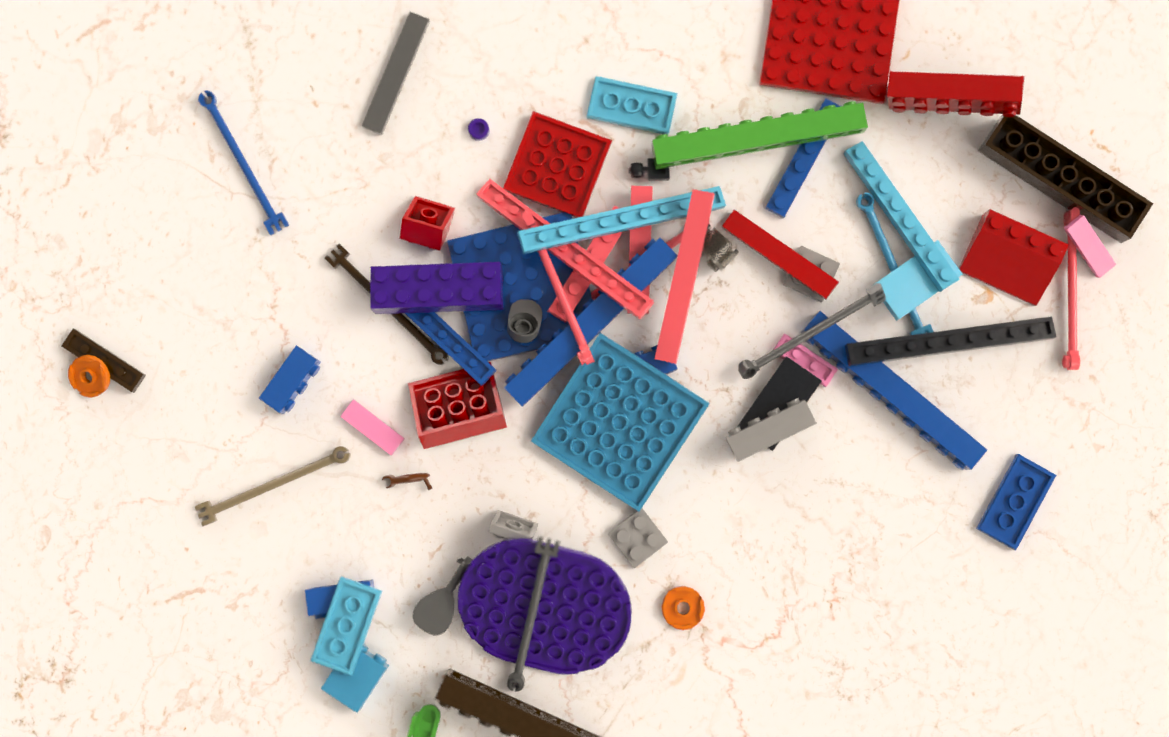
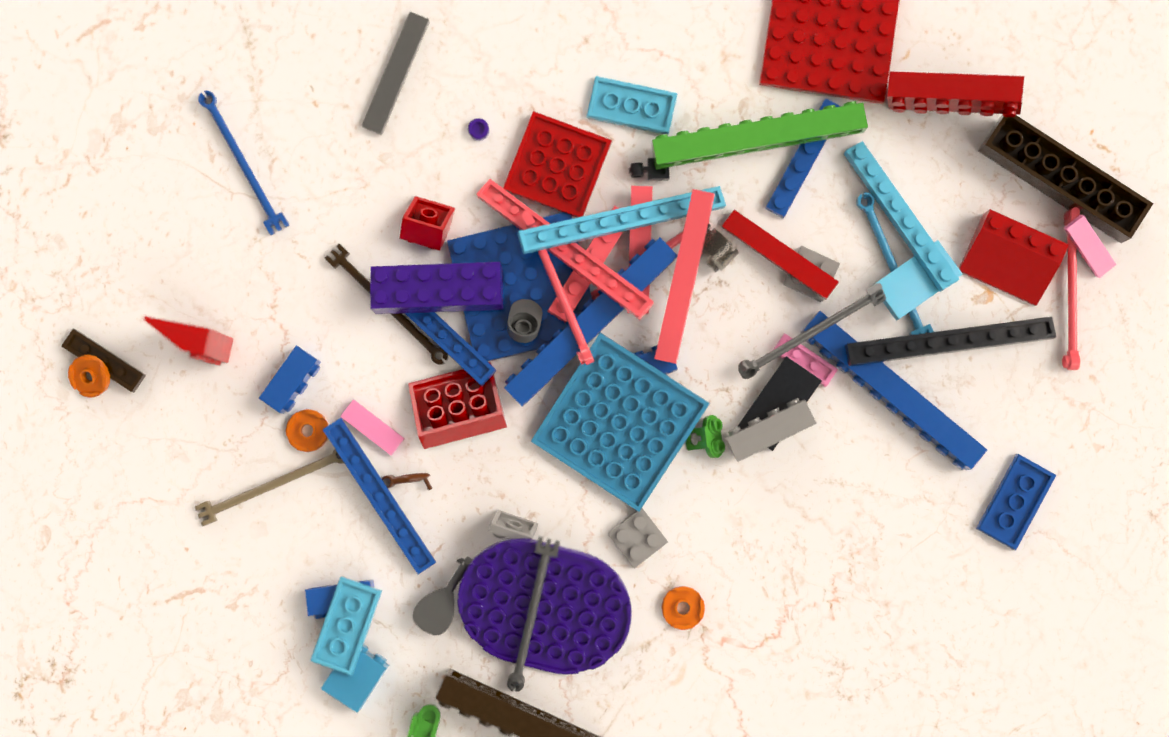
none -> slope [143,316,234,366]
none -> orange tile [286,409,329,452]
none -> blue plate [322,418,436,575]
none -> bright green bracket [686,415,725,458]

